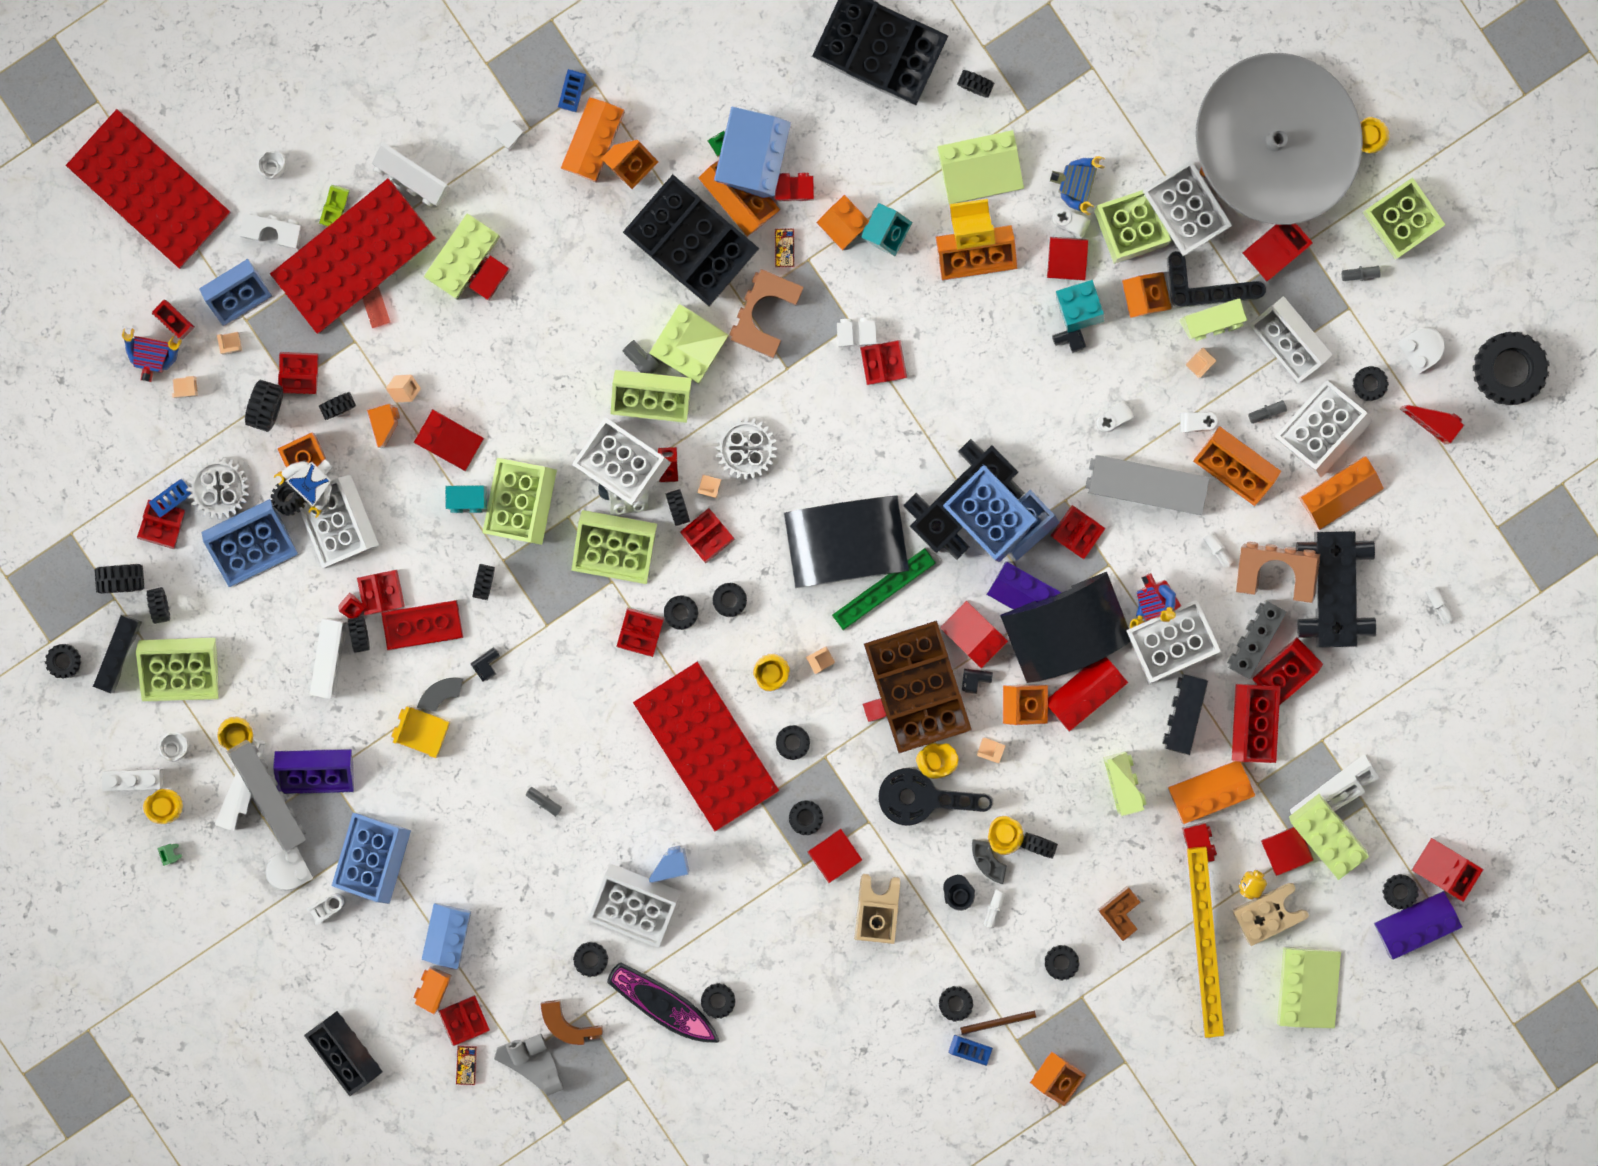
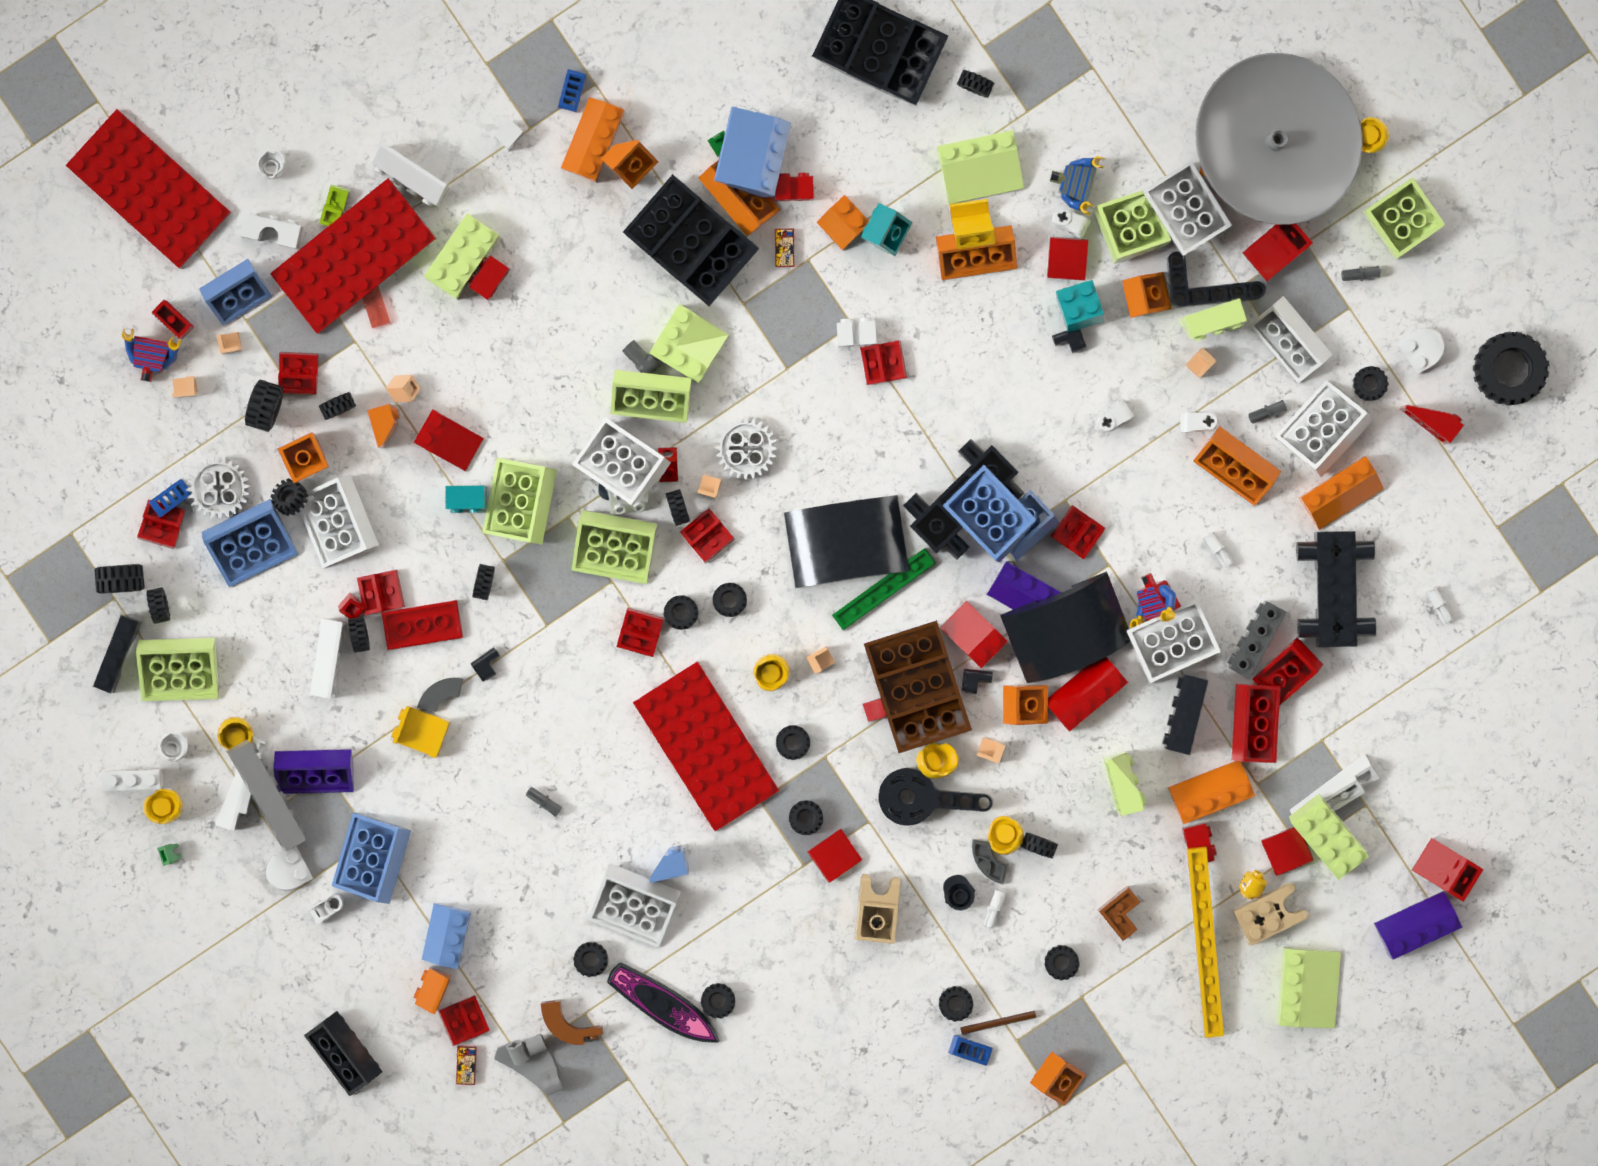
black tyre [45,644,82,679] -> none
white torso [274,459,333,518] -> none
nougat arch [729,269,804,359] -> none
light grey brick [1085,455,1210,515] -> none
nougat arch [1236,542,1320,603] -> none
black tyre [1382,874,1419,910] -> none

